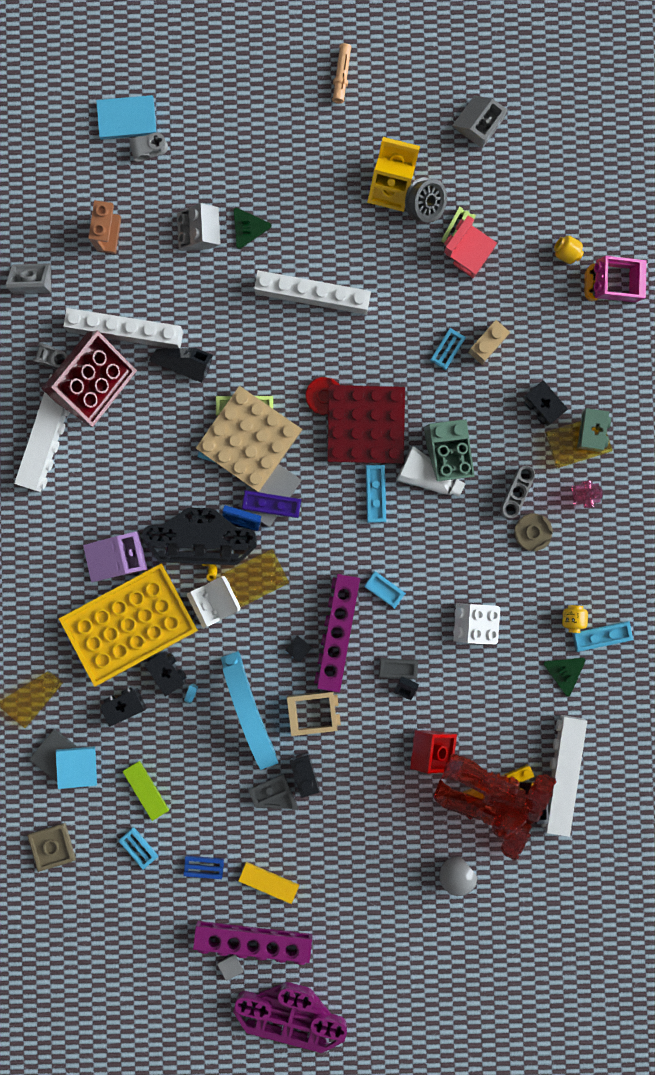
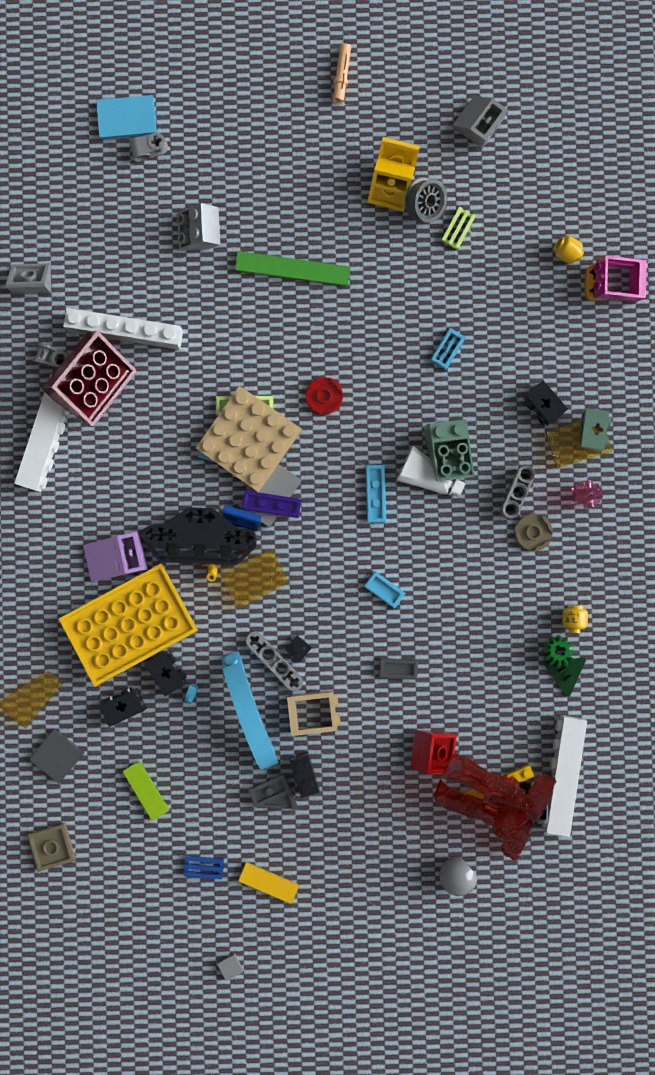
medium azure tile [56,746,97,789] -> none
nougat panel [88,200,122,254] -> none
medium azure tile [118,827,158,870] -> none
black slope [149,348,213,383] -> none
white bracket [186,576,240,629] -> none
magenta brick [193,921,312,965] -> none
magenta connector [233,982,347,1053] -> none
dark green piece [234,208,272,249] -> none
white brick [254,270,371,315] -> none
magenta brick [314,574,360,693] -> none
dark red plate [327,385,405,464] -> none
black plate [394,676,419,700] -> none
coral piece [444,215,497,278] -> none
white bracket [453,603,500,644] -> none
tan brick [468,320,510,365] -> none
medium azure tile [572,621,634,652] -> none
none -> bright green tile [235,251,350,287]
none -> light grey beam [246,632,303,691]
none -> green gear [541,635,575,668]

